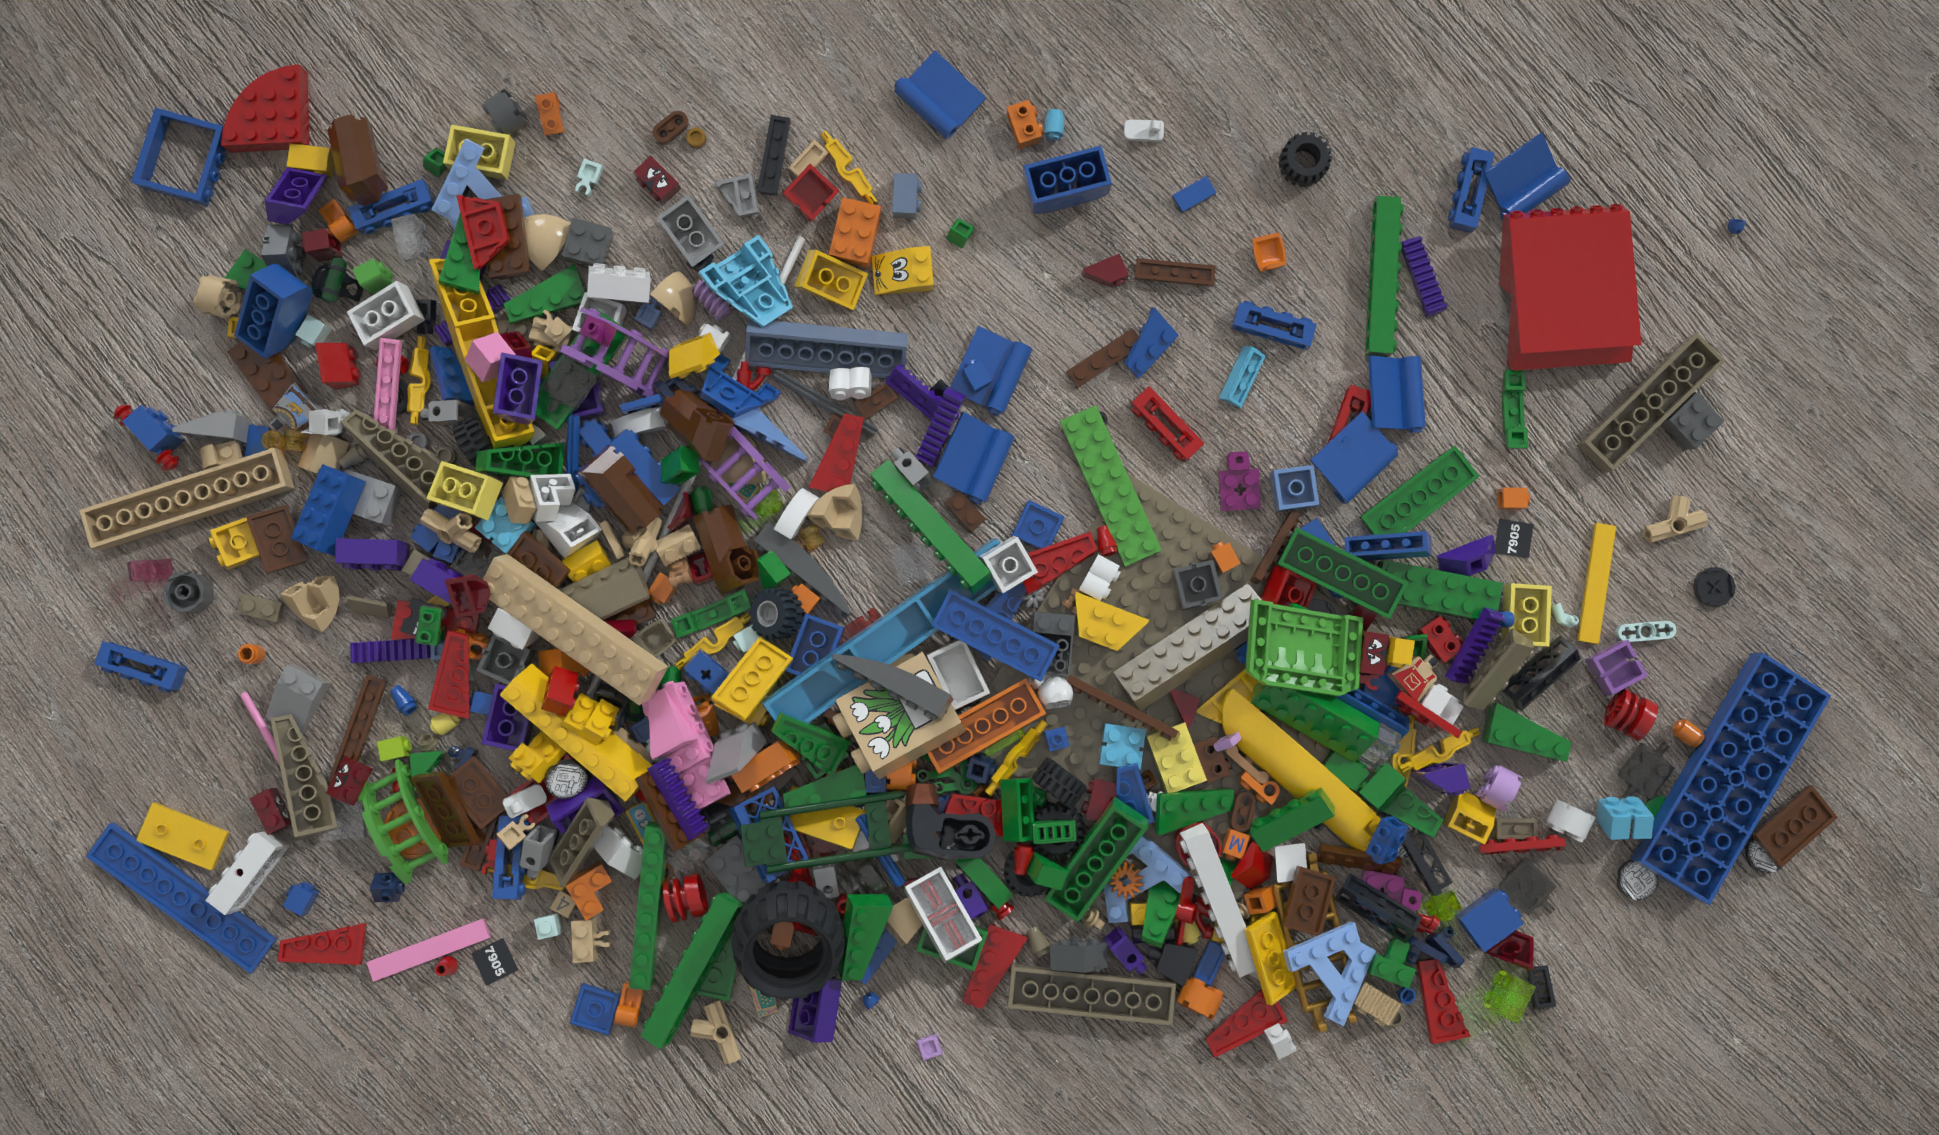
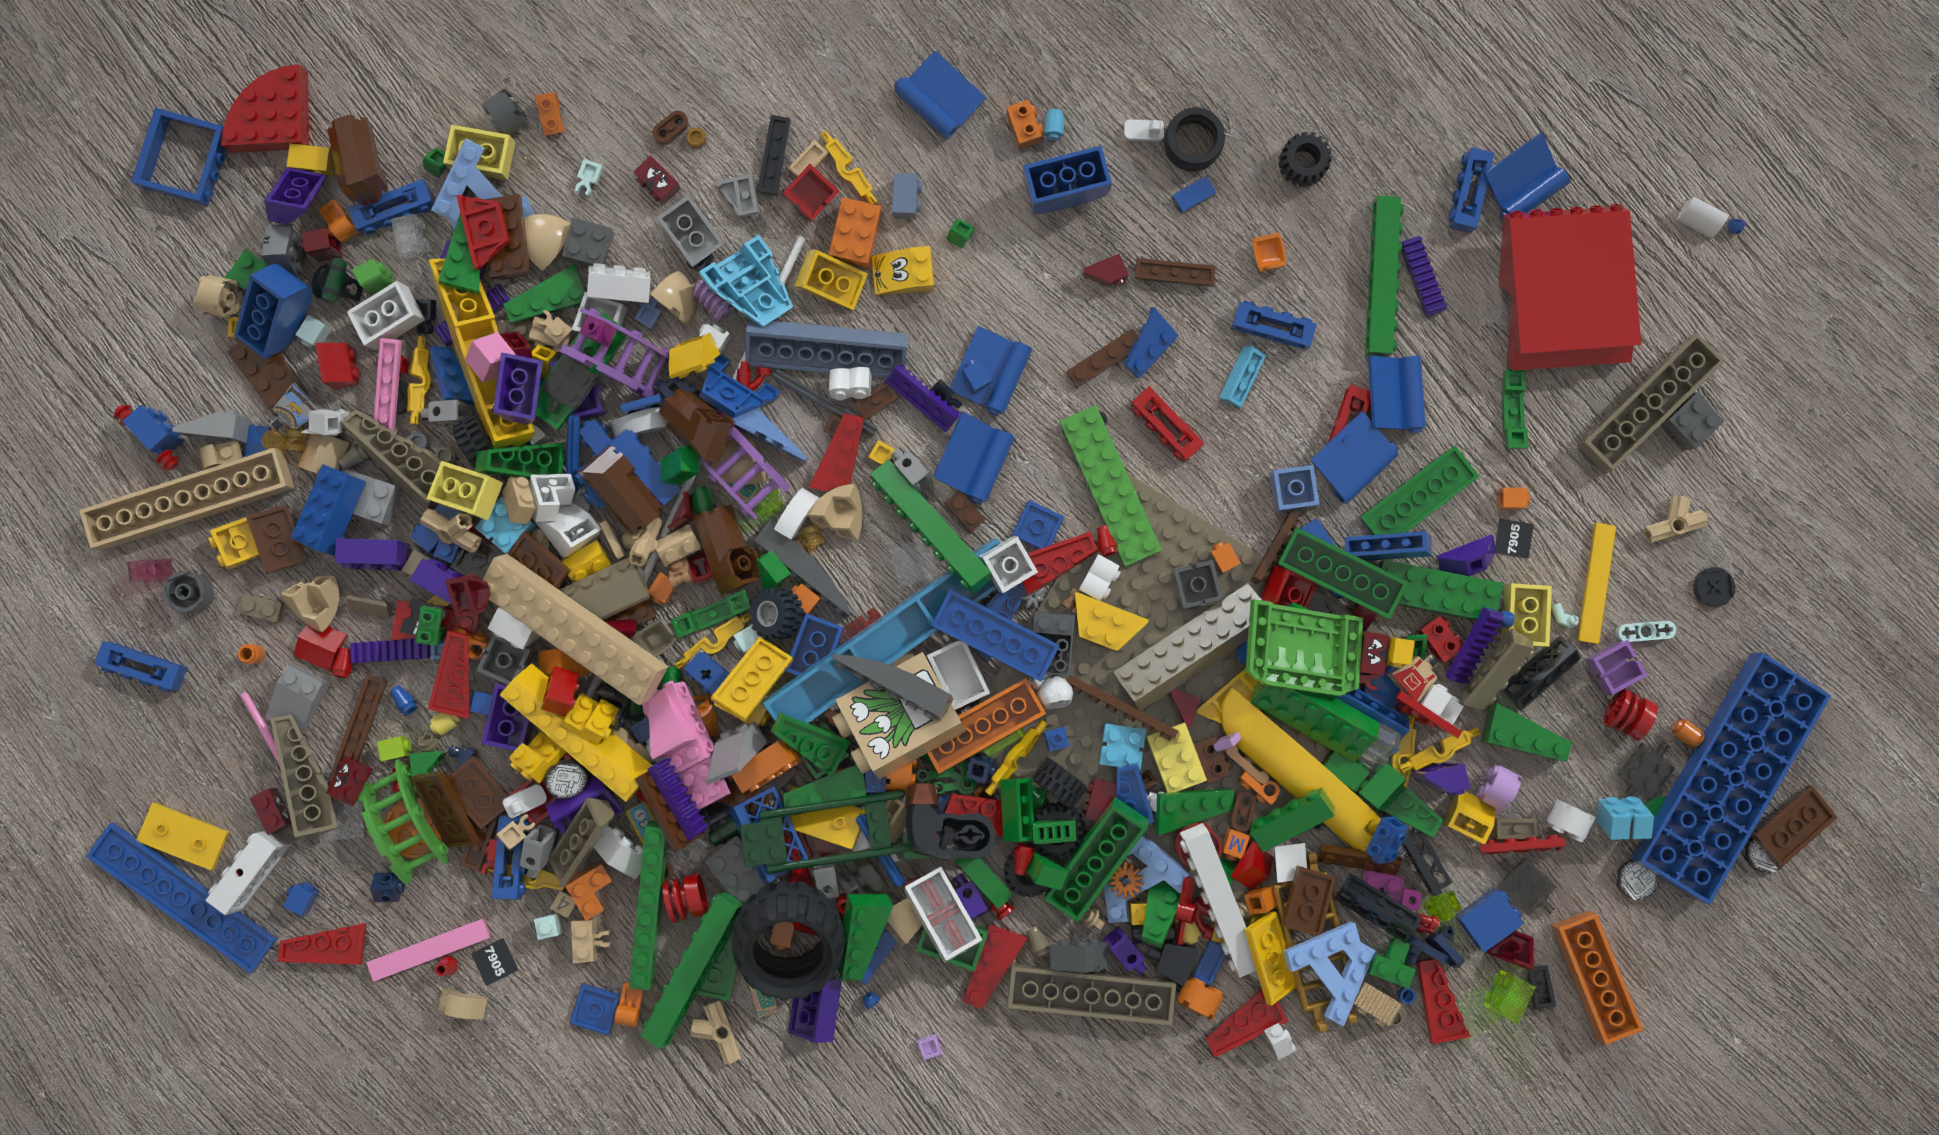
dark purple gear [915,387,966,468] -> none
magenta plate [1218,451,1261,511] -> none
none -> red slope [293,624,348,672]
none -> red cone [331,648,352,678]
none -> tan brick [439,989,488,1019]
none -> yellow tile [868,440,895,465]
none -> black tyre [1164,107,1225,172]
none -> orange brick [1551,910,1644,1045]
none -> white brick [1676,197,1729,238]

